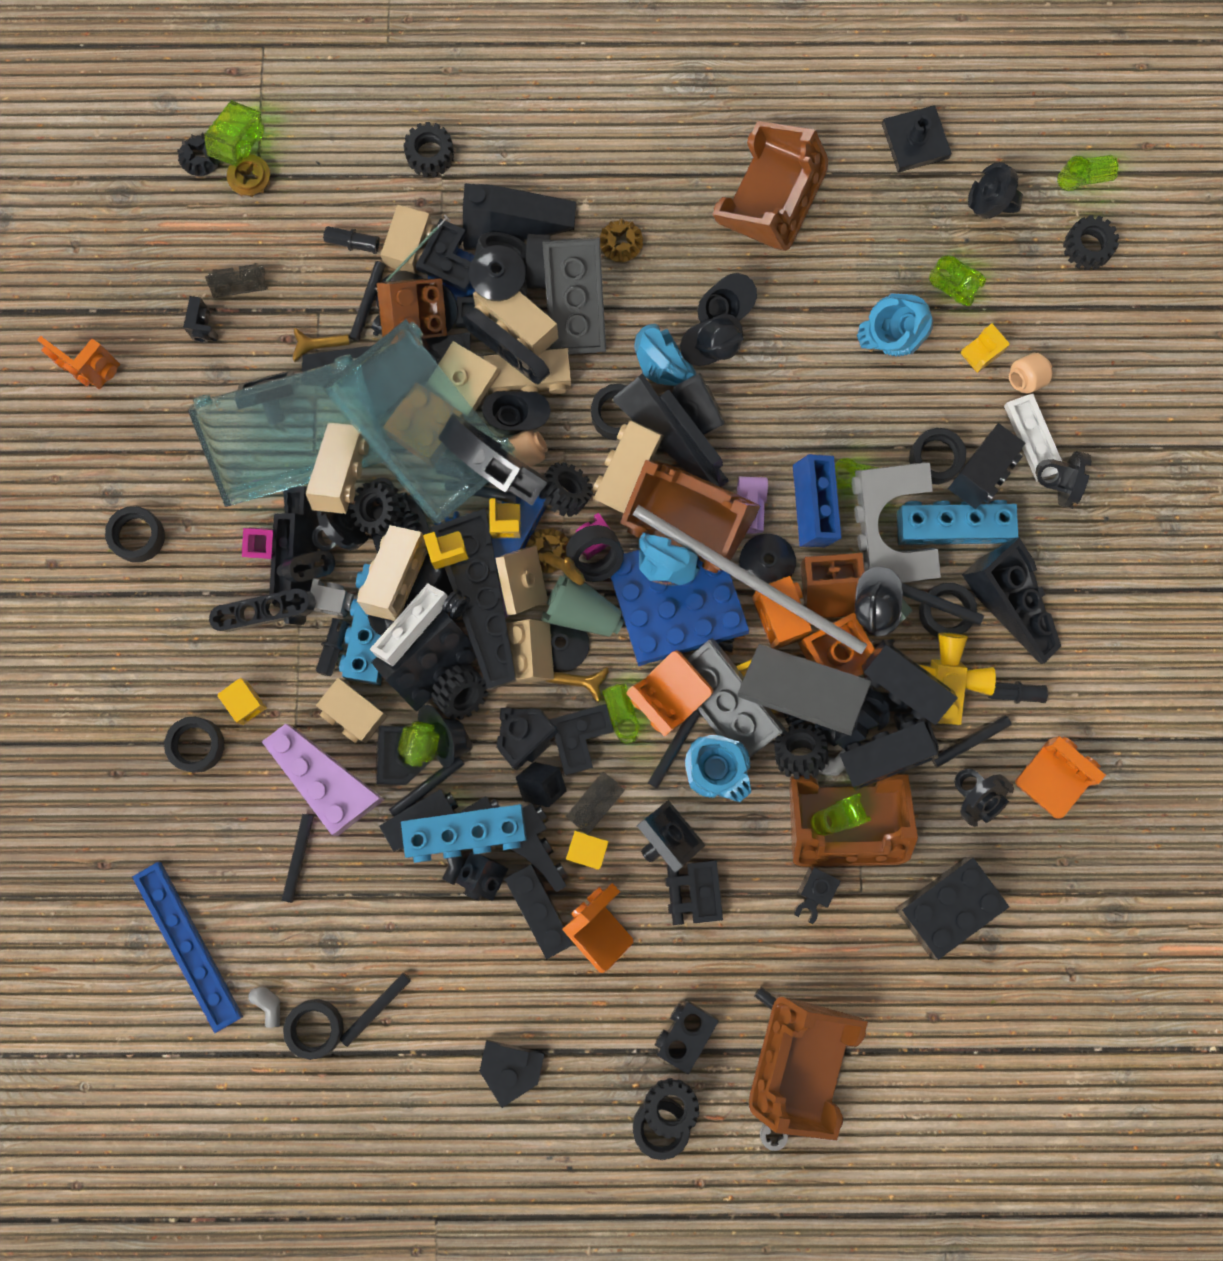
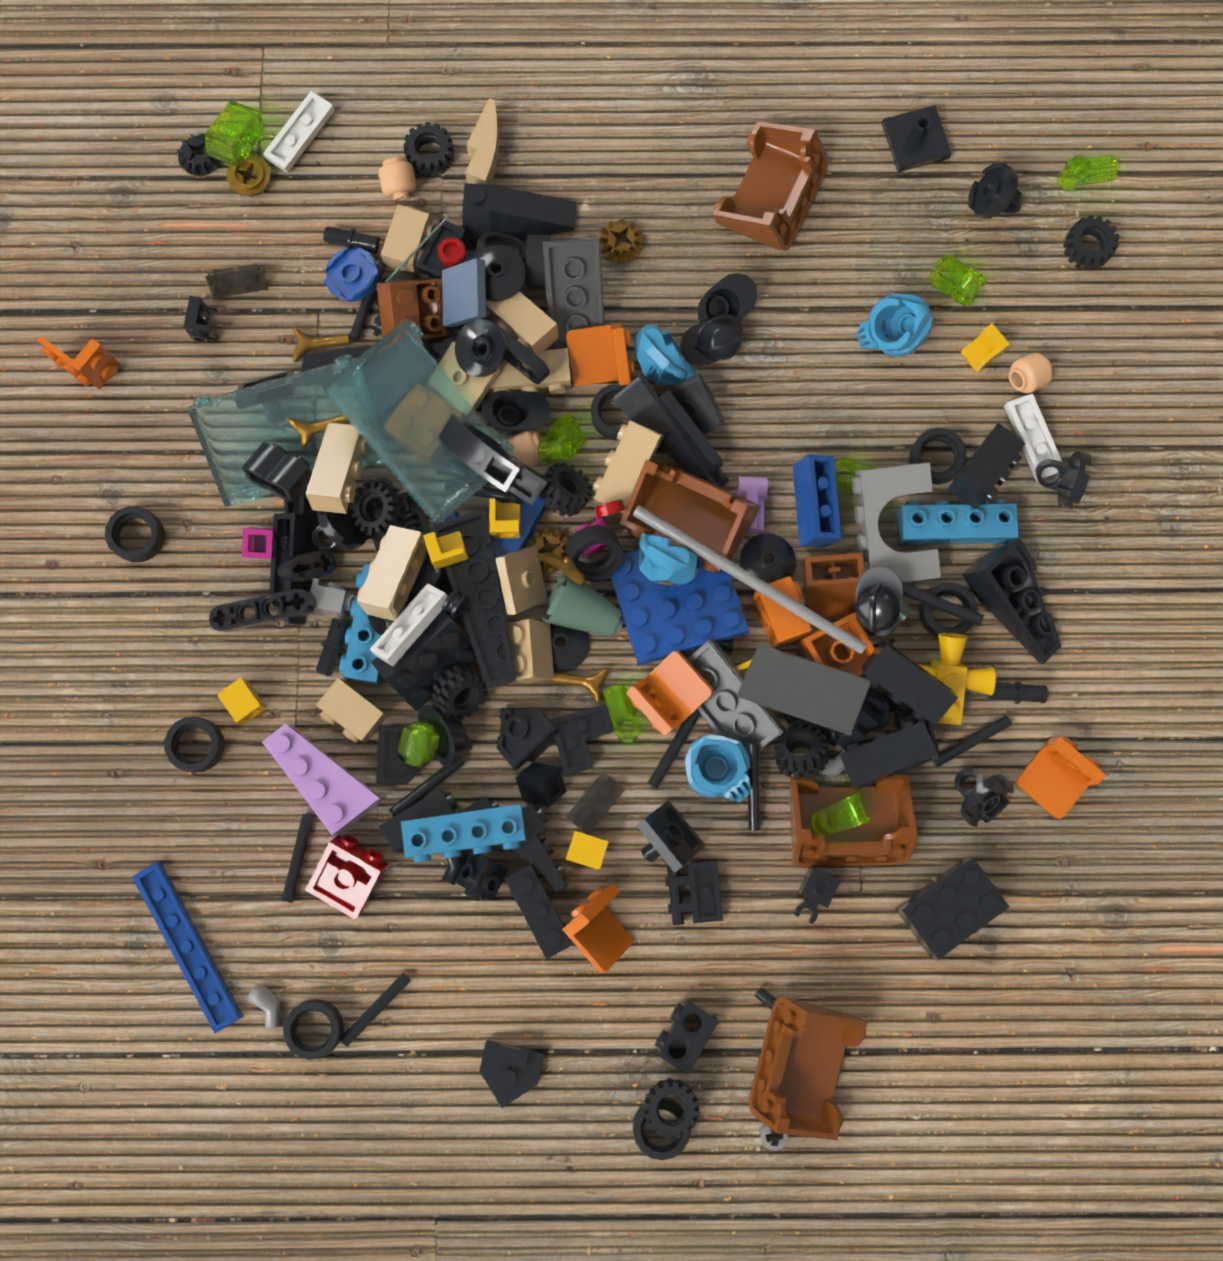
none -> black brick [242,442,312,502]
none -> white plate [263,91,335,173]
none -> pearl gold piece [288,414,352,451]
none -> plate [306,834,388,920]
none -> blue tile [325,247,380,302]
none -> light nougat head [378,157,417,201]
none -> red tile [438,237,467,267]
none -> sand blue tile [442,258,486,327]
none -> black dish [455,319,506,377]
none -> tan slope [465,98,500,185]
none -> clear neon green piece [538,414,587,464]
none -> orange bracket [566,322,635,386]
none -> red tile [595,499,625,518]
none -> black bar [746,742,760,831]

